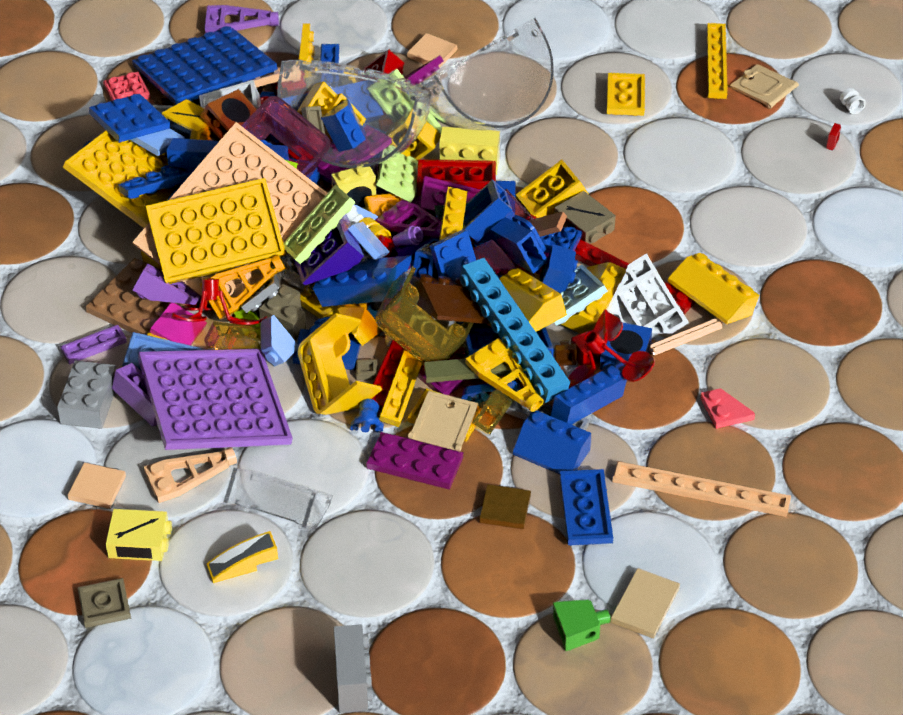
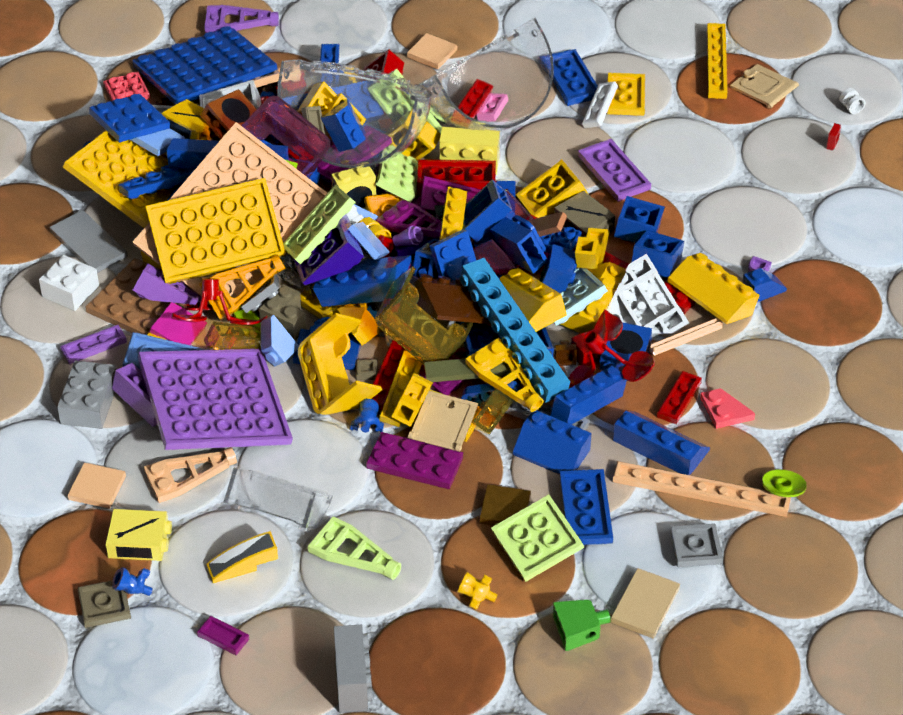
yellow plate [299,23,315,83] -> none
magenta plate [404,55,444,88] -> none
none -> white brick [39,255,99,311]
none -> light grey tile [50,210,128,273]
none -> blue piece [112,567,153,596]
none -> magenta tile [197,615,249,656]
none -> yellowish green plate [308,517,401,580]
none -> yellow brick [392,373,433,427]
none -> red tile [450,79,494,128]
none -> yellow piece [457,572,498,610]
none -> bright pink plate [477,93,508,122]
none -> yellowish green plate [491,495,584,582]
none -> blue tile [541,49,598,106]
none -> yellow arch [575,228,609,269]
none -> medium lavender plate [578,139,651,202]
none -> white tile [582,82,618,128]
none -> blue slope [613,411,710,475]
none -> blue brick [614,196,665,243]
none -> blue brick [631,230,685,278]
none -> red tile [657,371,702,425]
none -> light grey plate [670,523,723,568]
none -> blue slope [742,268,787,302]
none -> medium lavender tile [748,256,772,272]
none -> lime dish [762,469,807,497]

